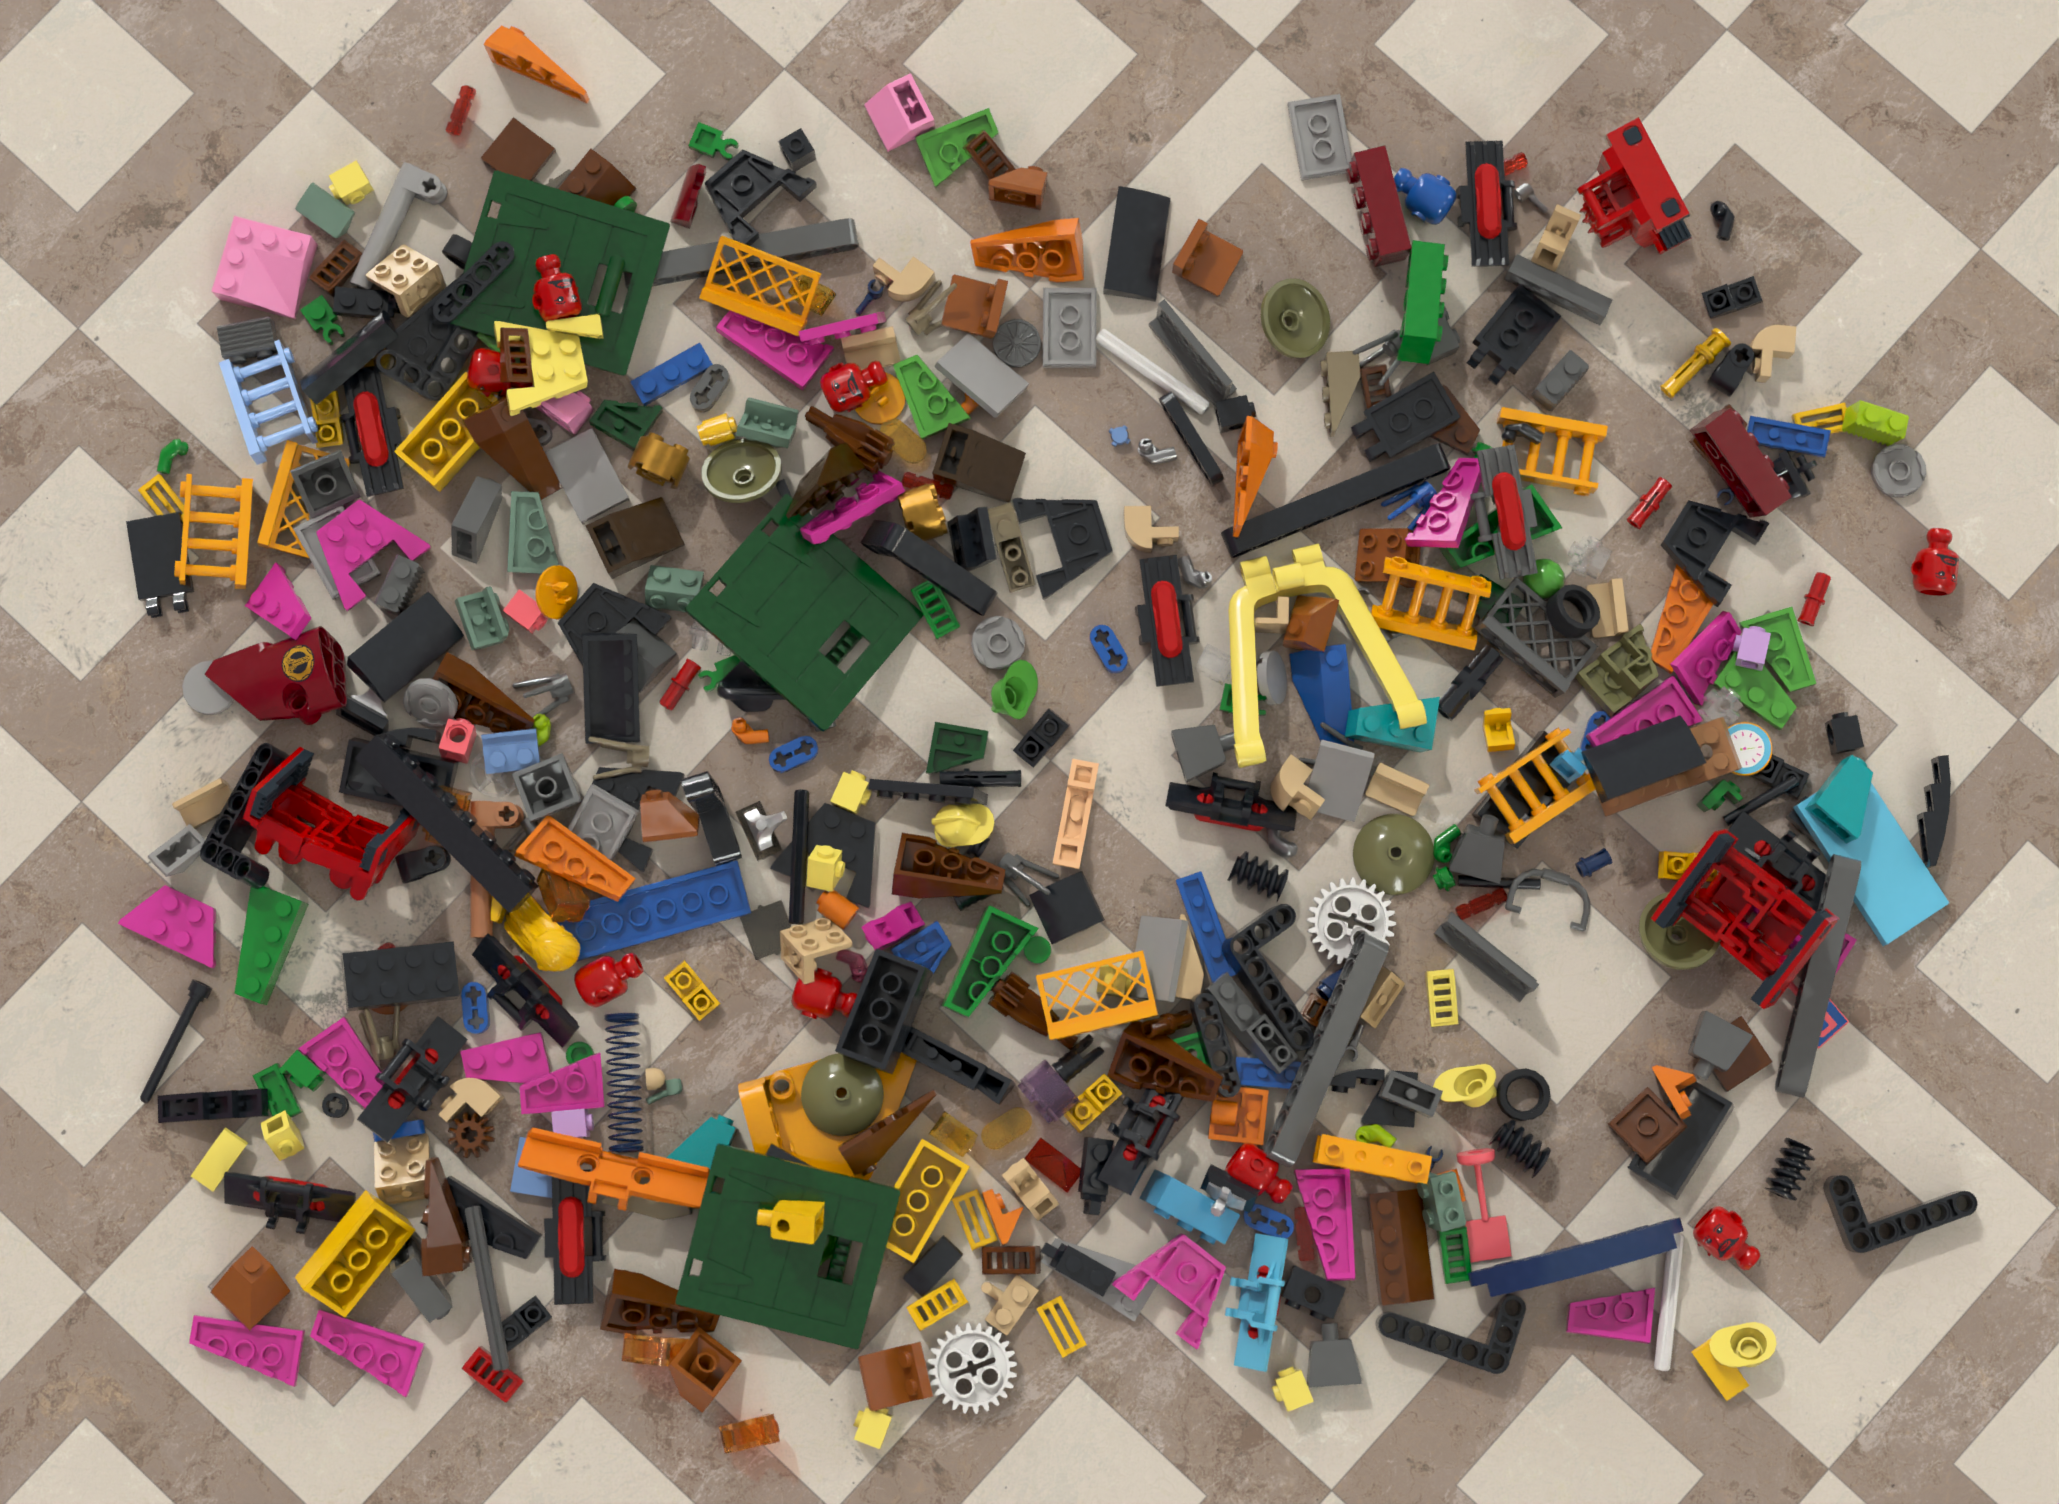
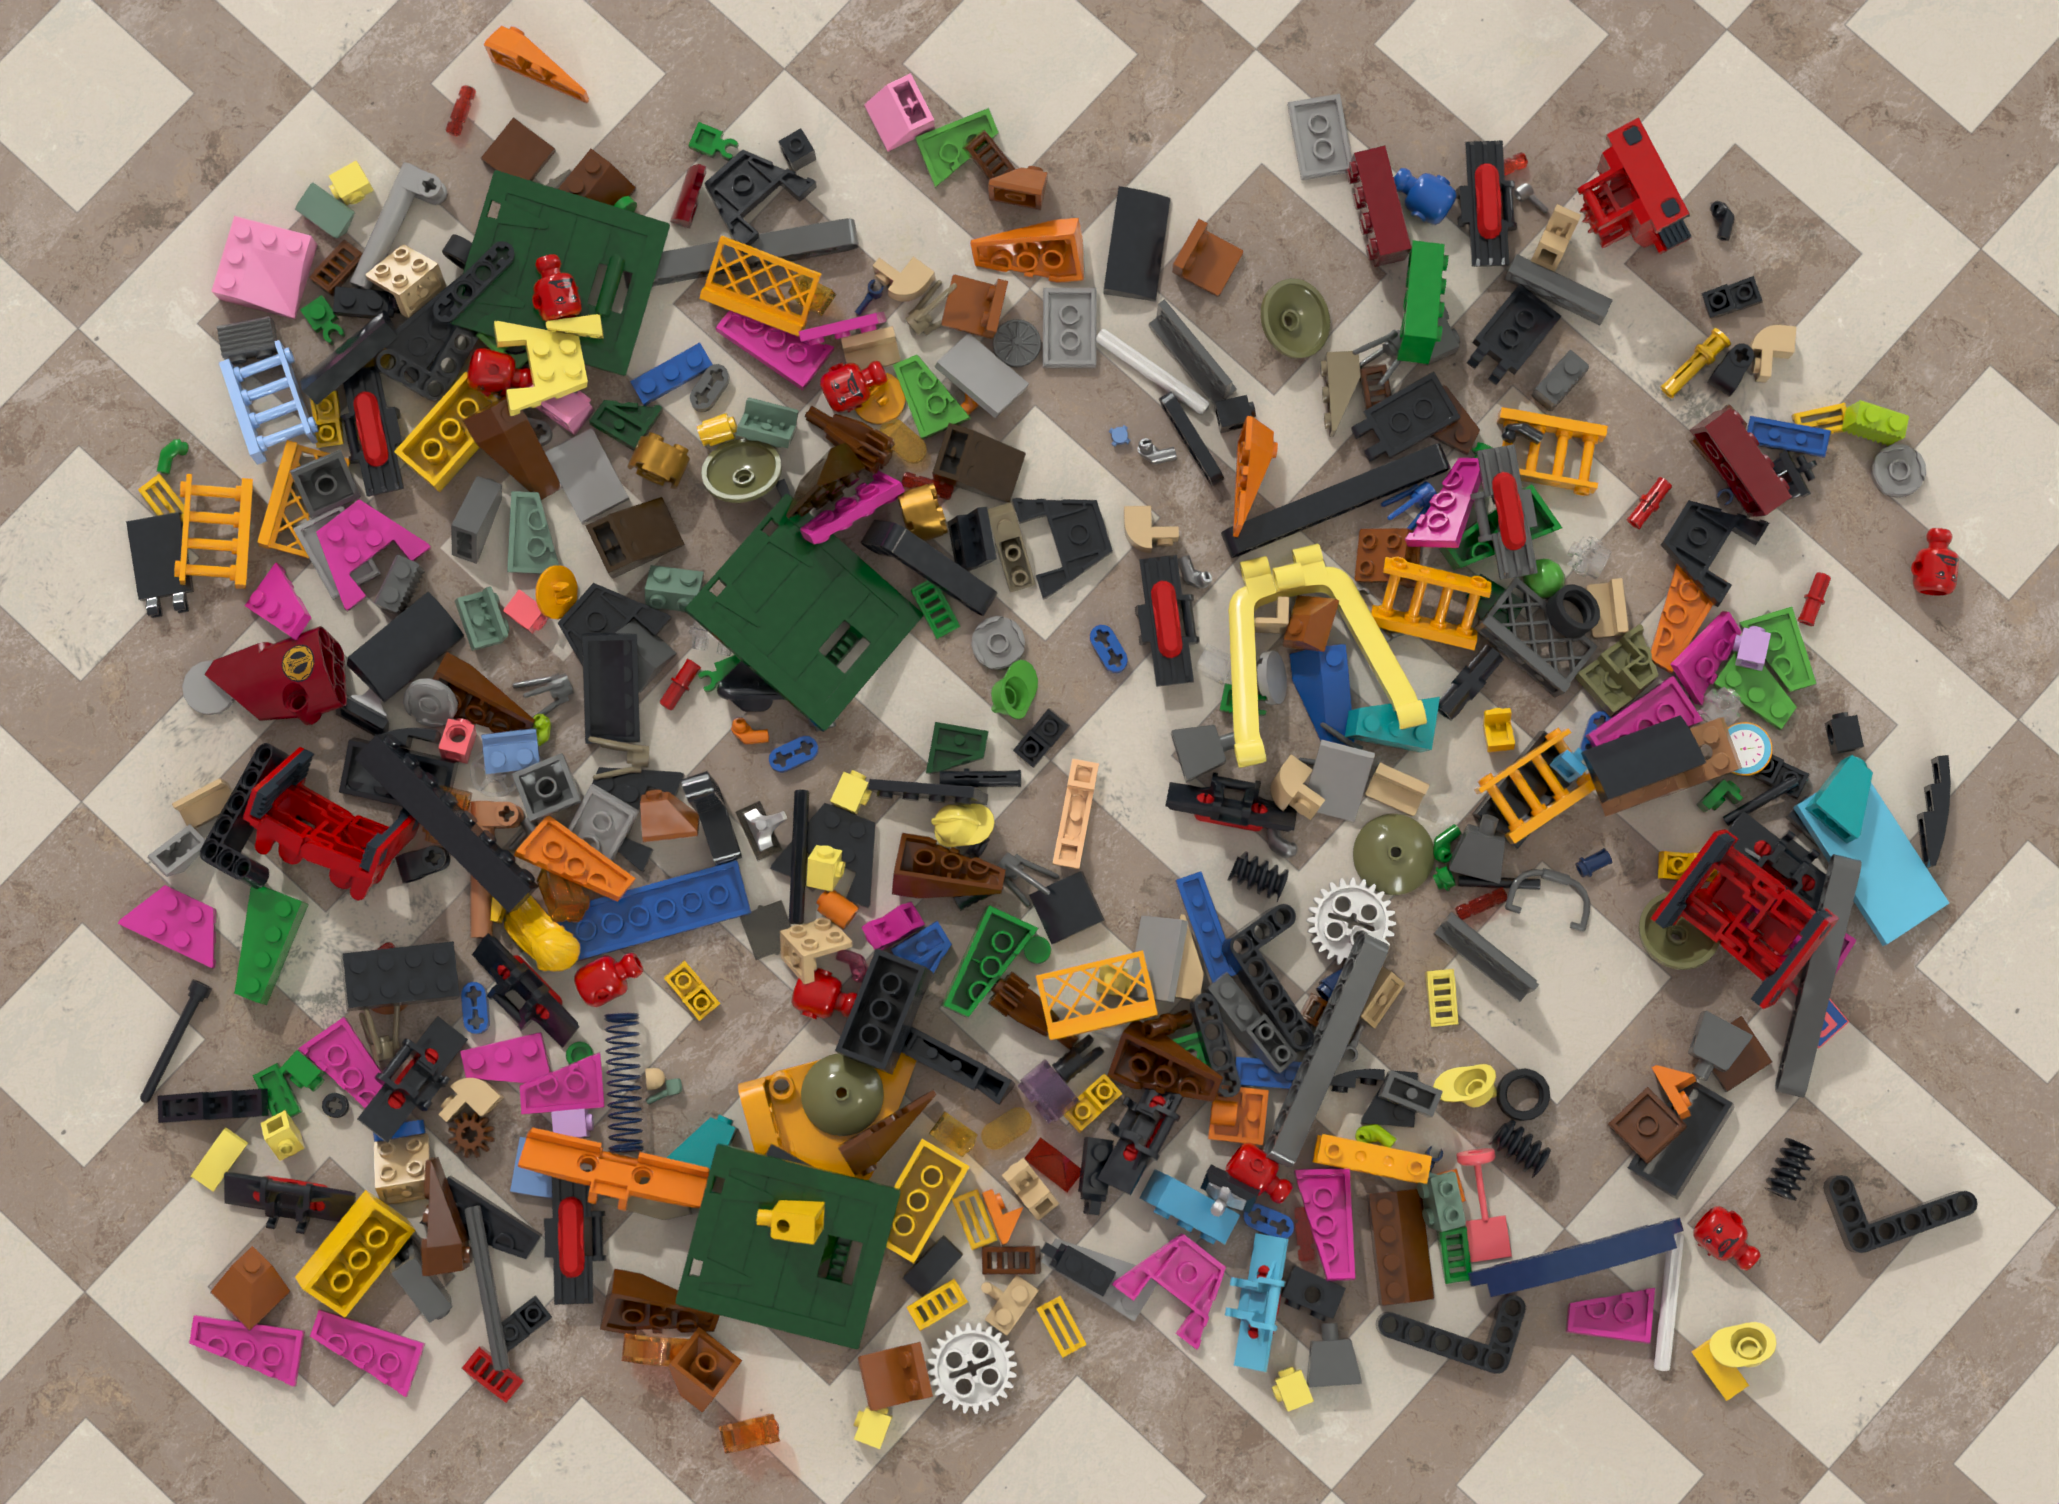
reddish brown slope [500,327,532,383] -> none

